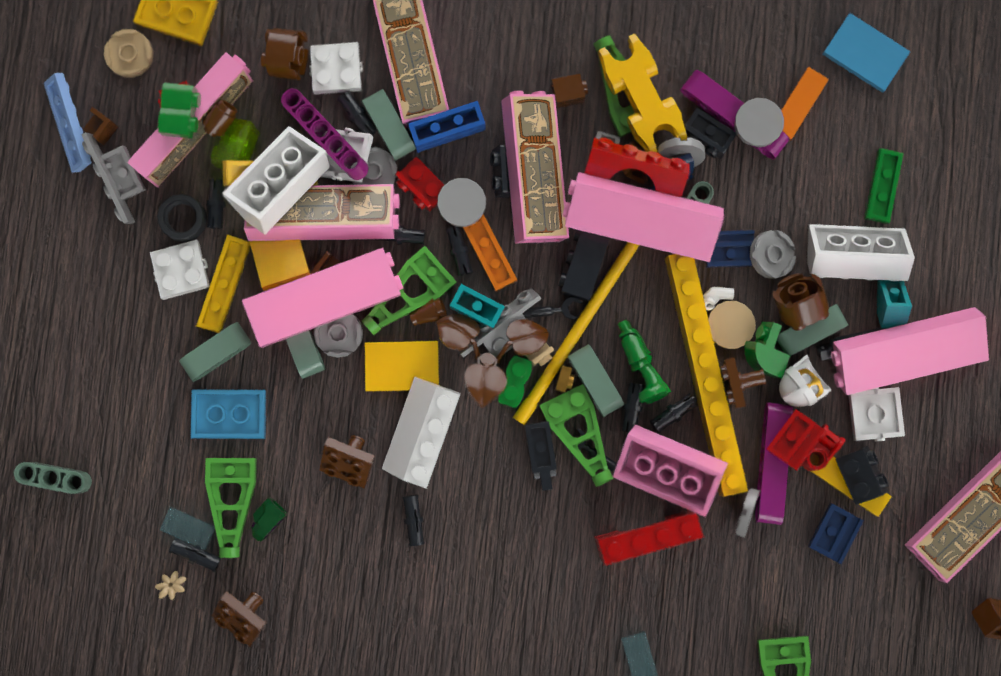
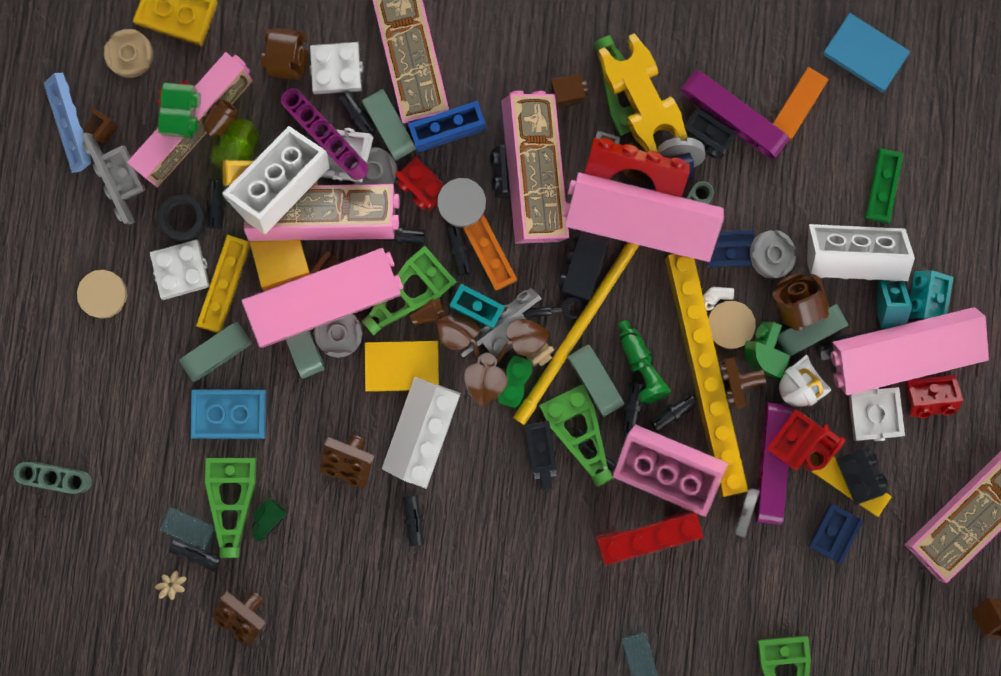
pearl gold plate [555,366,575,393] -> none
light grey tile [734,98,784,147] -> none
none -> tan tile [77,270,127,319]
none -> red bracket [905,375,963,418]
none -> teal bracket [909,270,954,320]

